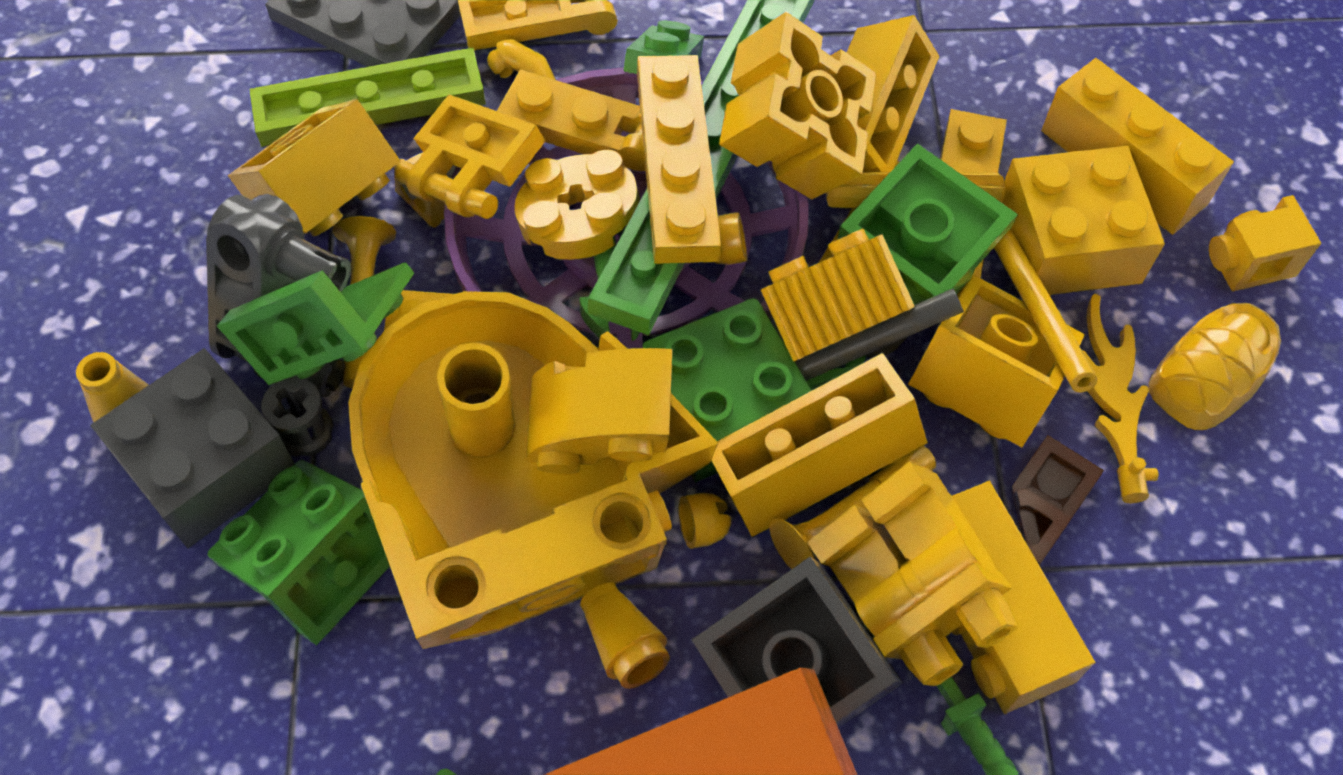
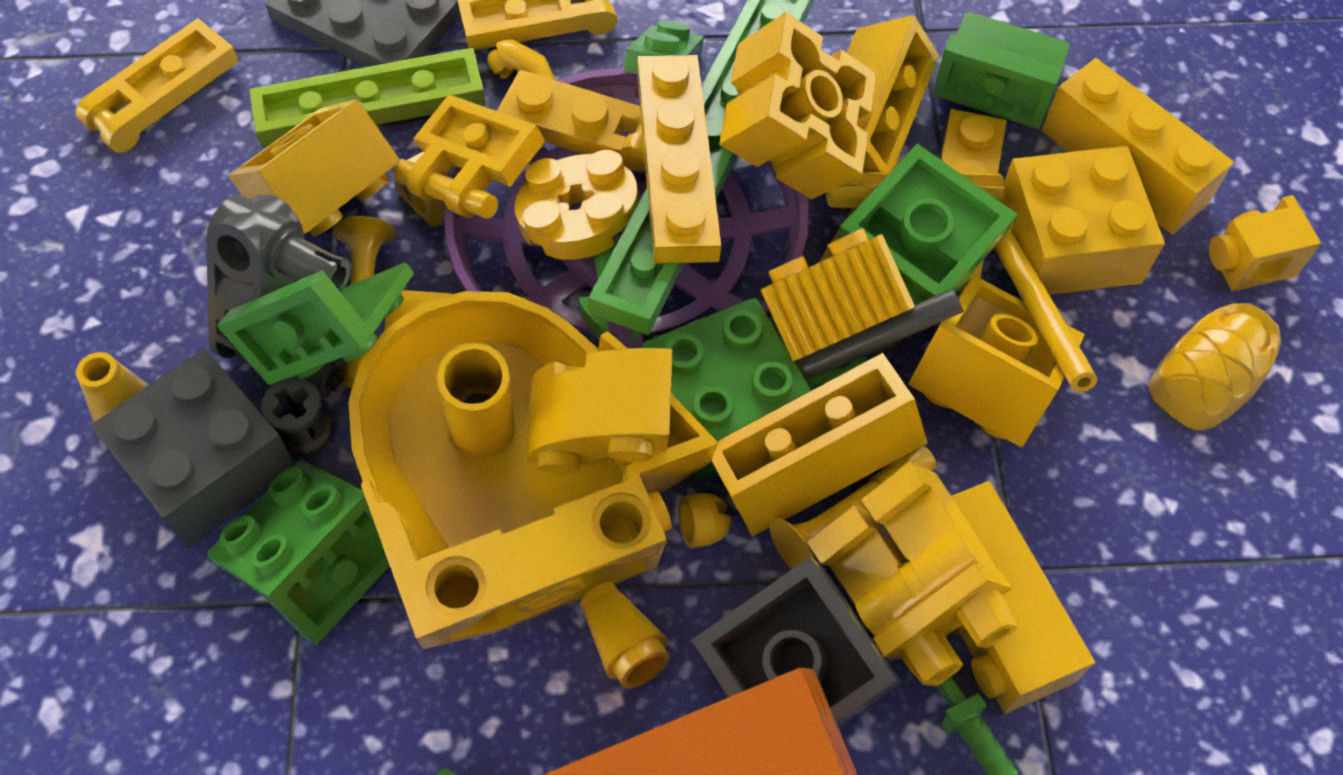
yellow hinge [714,212,747,265] -> none
reddish brown slope [1010,435,1104,566] -> none
yellow piece [1082,294,1159,504] -> none
none -> yellow plate [75,18,239,153]
none -> bright green bracket [932,12,1070,130]

